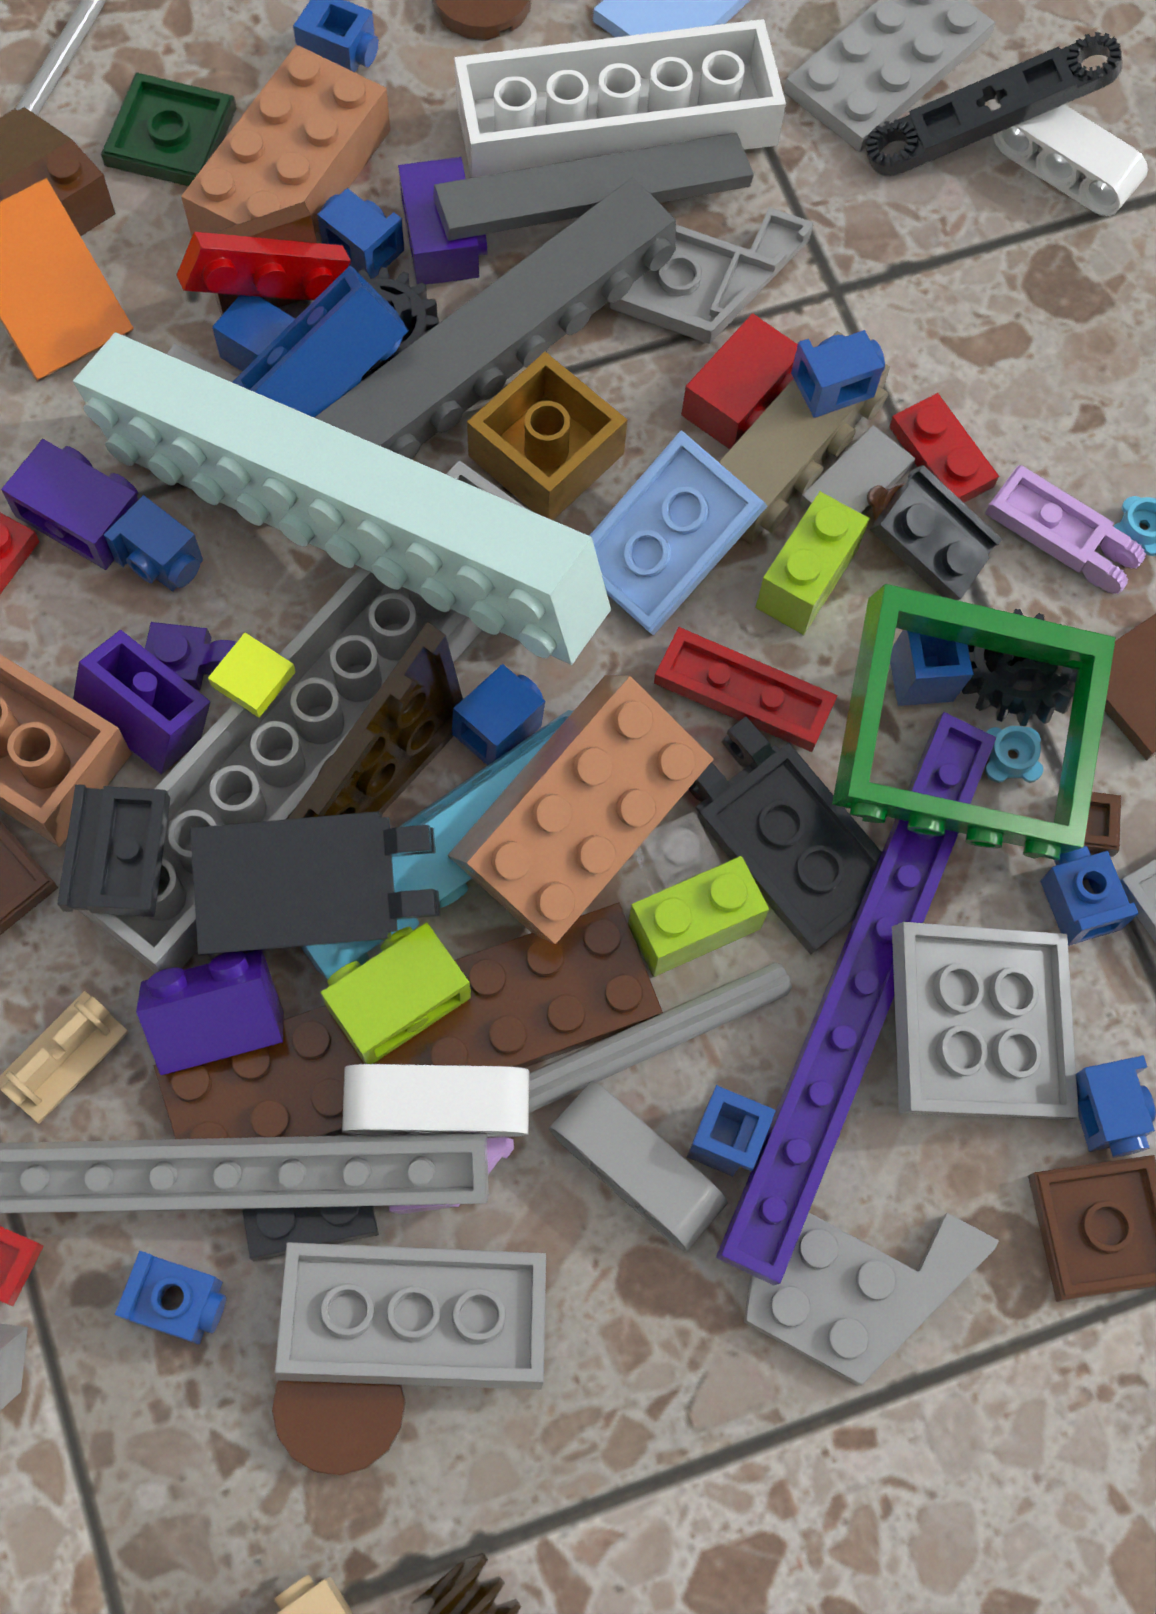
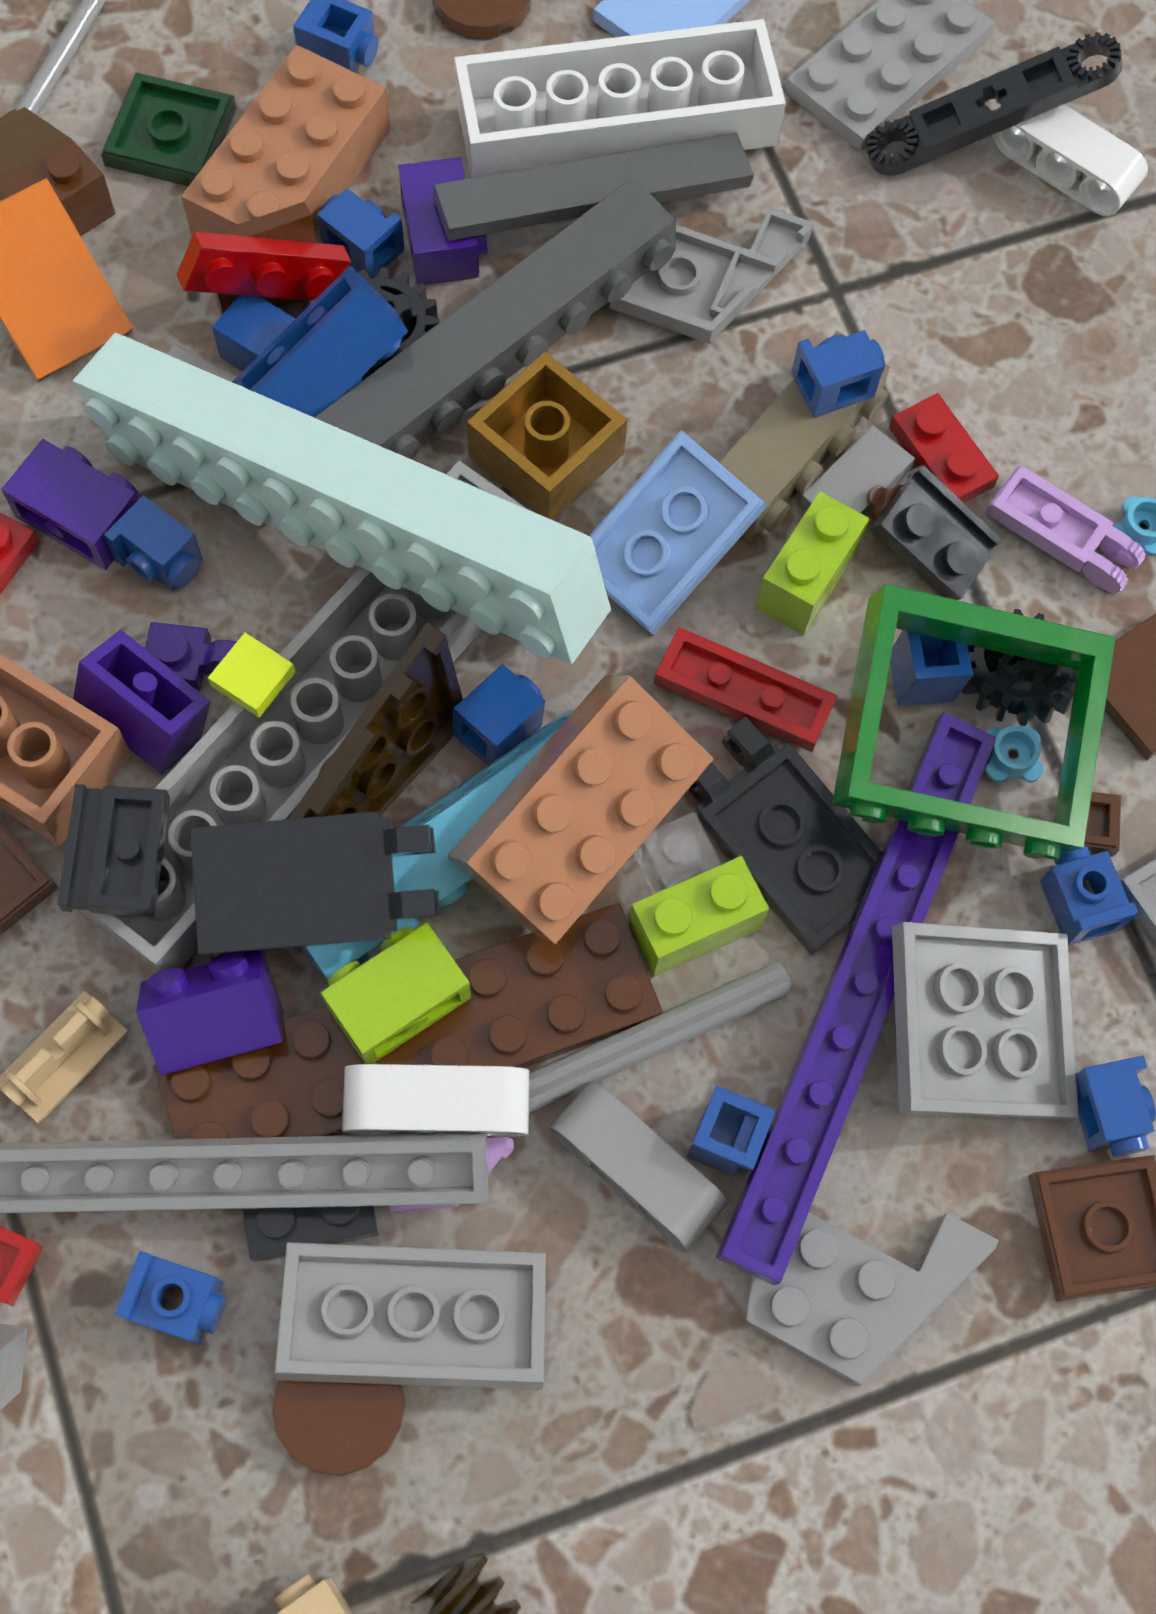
red brick [681,313,798,450] -> none

